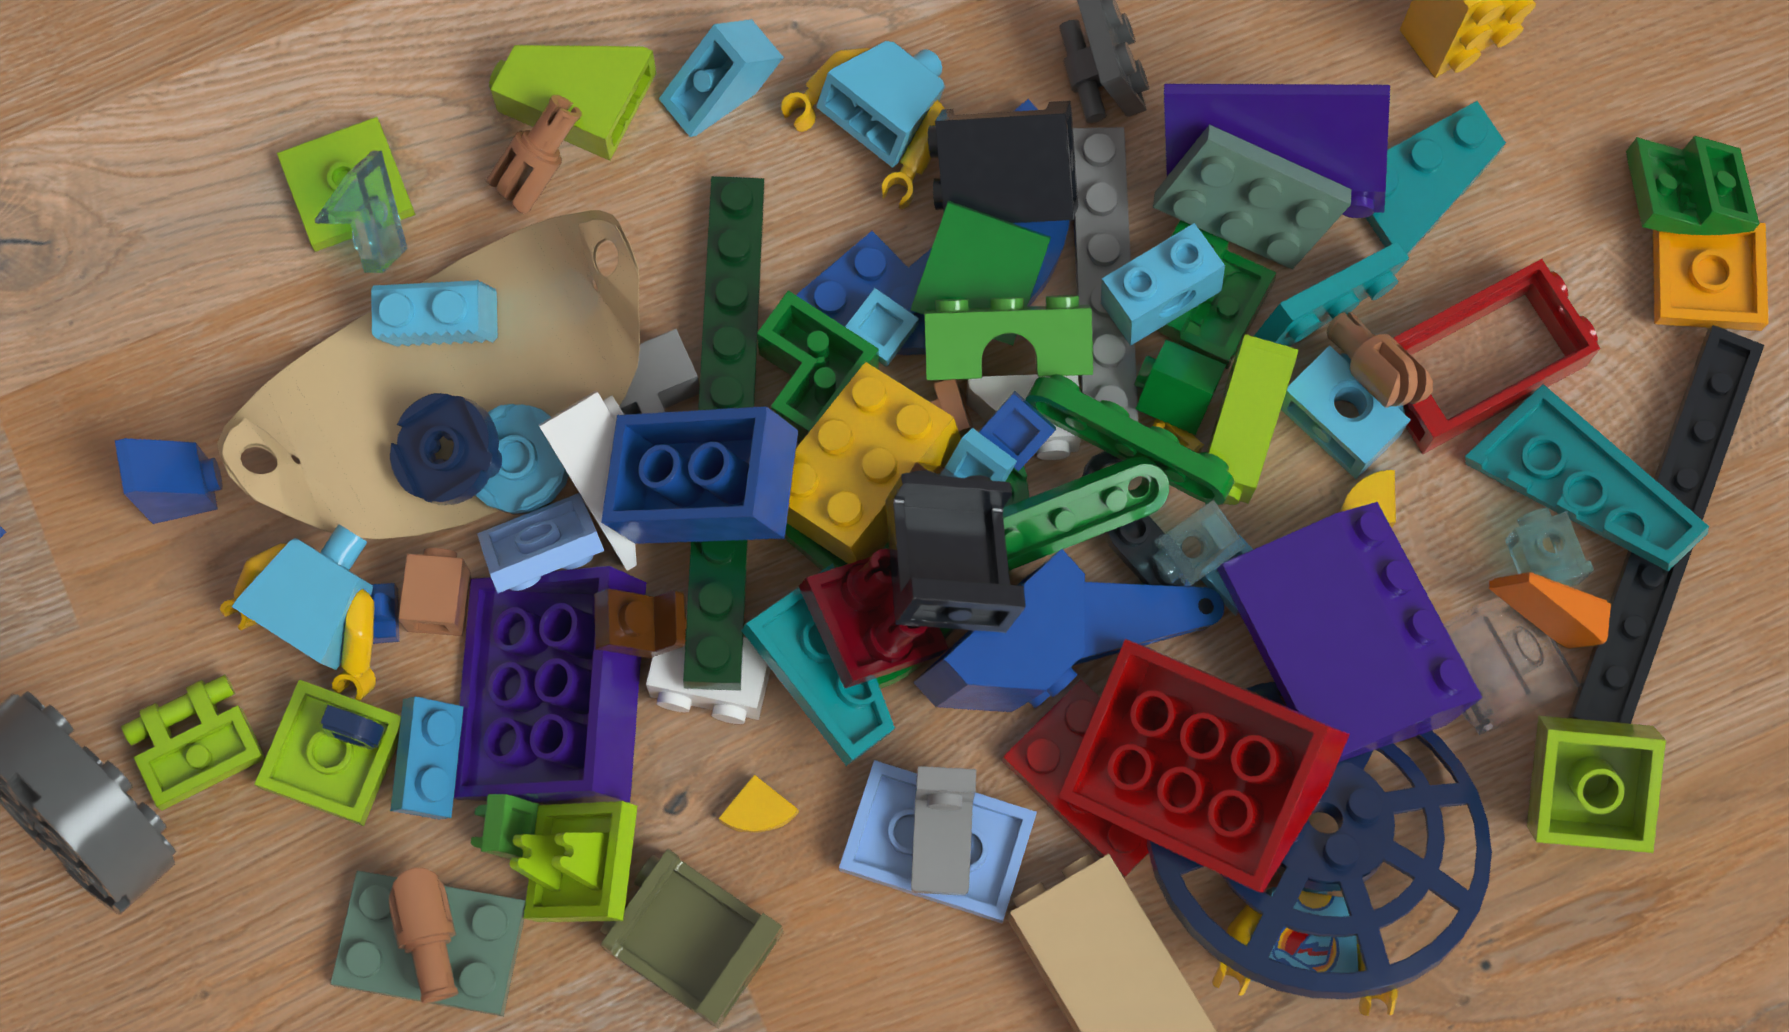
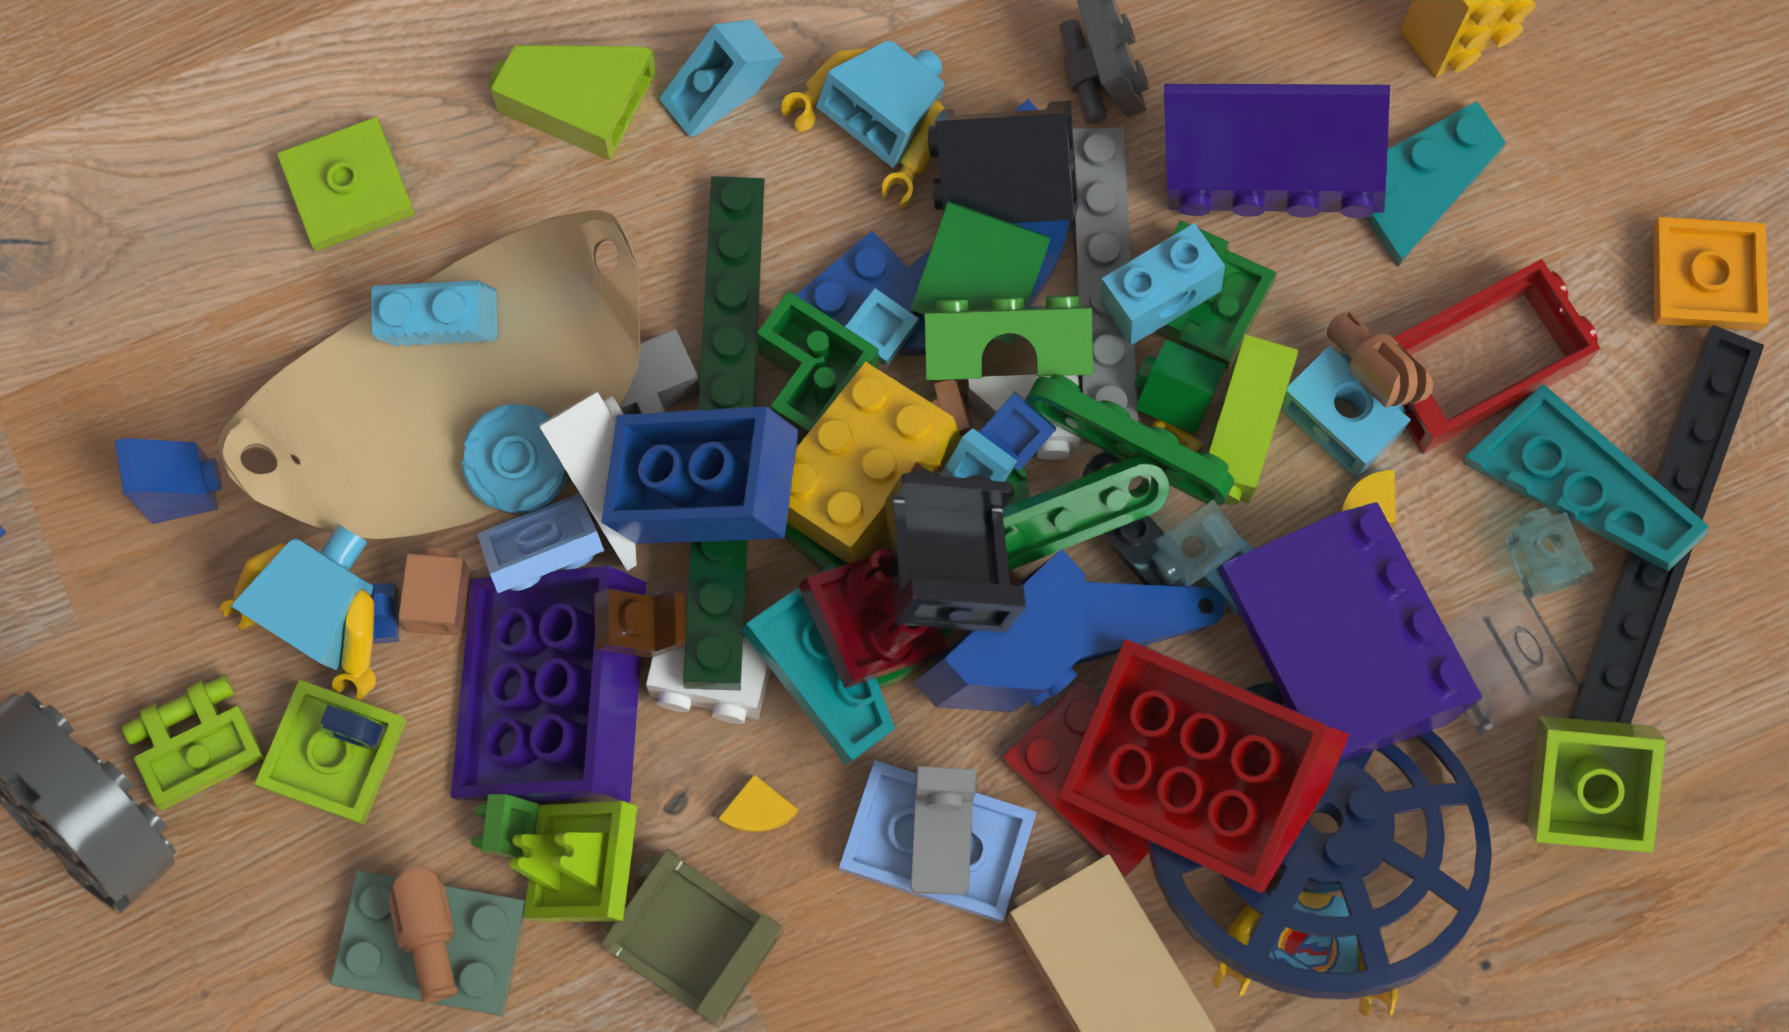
clear light blue slope [314,151,408,273] -> none
dark blue plate [390,393,502,505] -> none
dark azure plate [390,696,463,820] -> none
nougat arm [485,95,582,214] -> none
sand green plate [1153,124,1351,270] -> none
teal wing [1253,242,1410,347] -> none
orange slope [1489,572,1611,649] -> none
green slope [1626,135,1760,235] -> none

